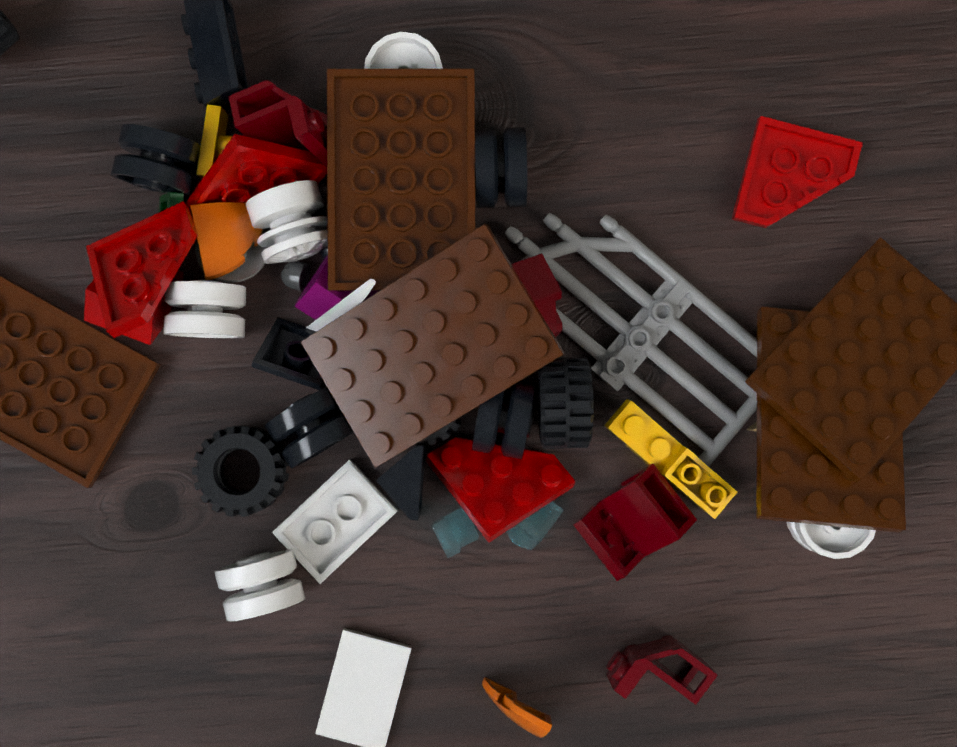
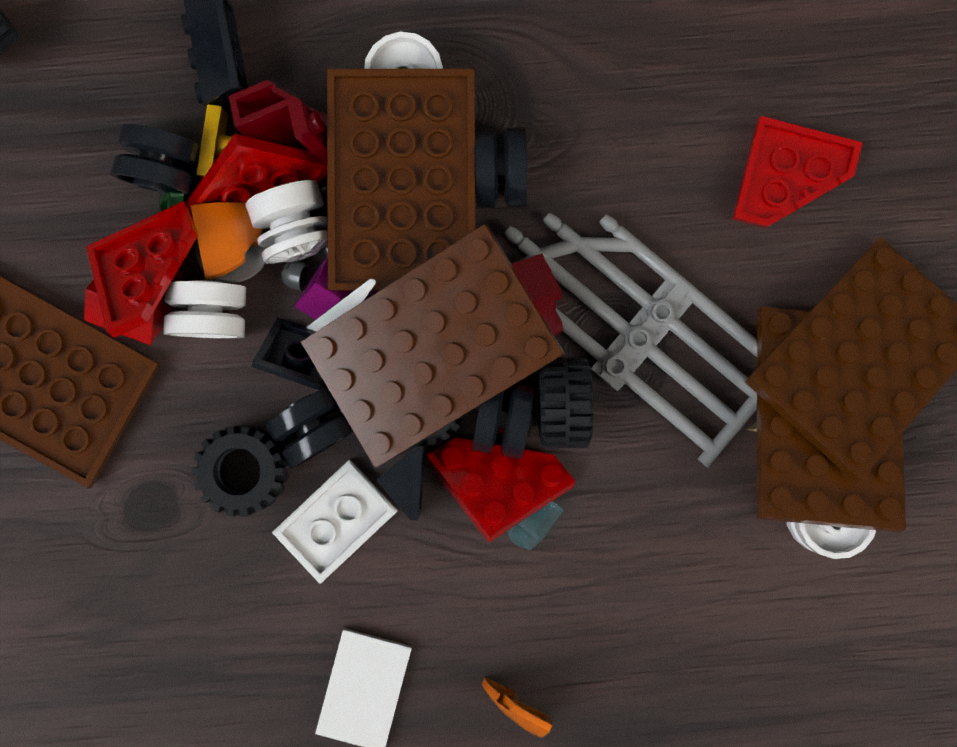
white wheel [214,549,305,622] -> none
clear light blue bracket [431,507,479,558] -> none
dark red piece [573,463,697,581] -> none
yellow slope [604,399,737,519] -> none
dark red piece [606,635,718,705] -> none

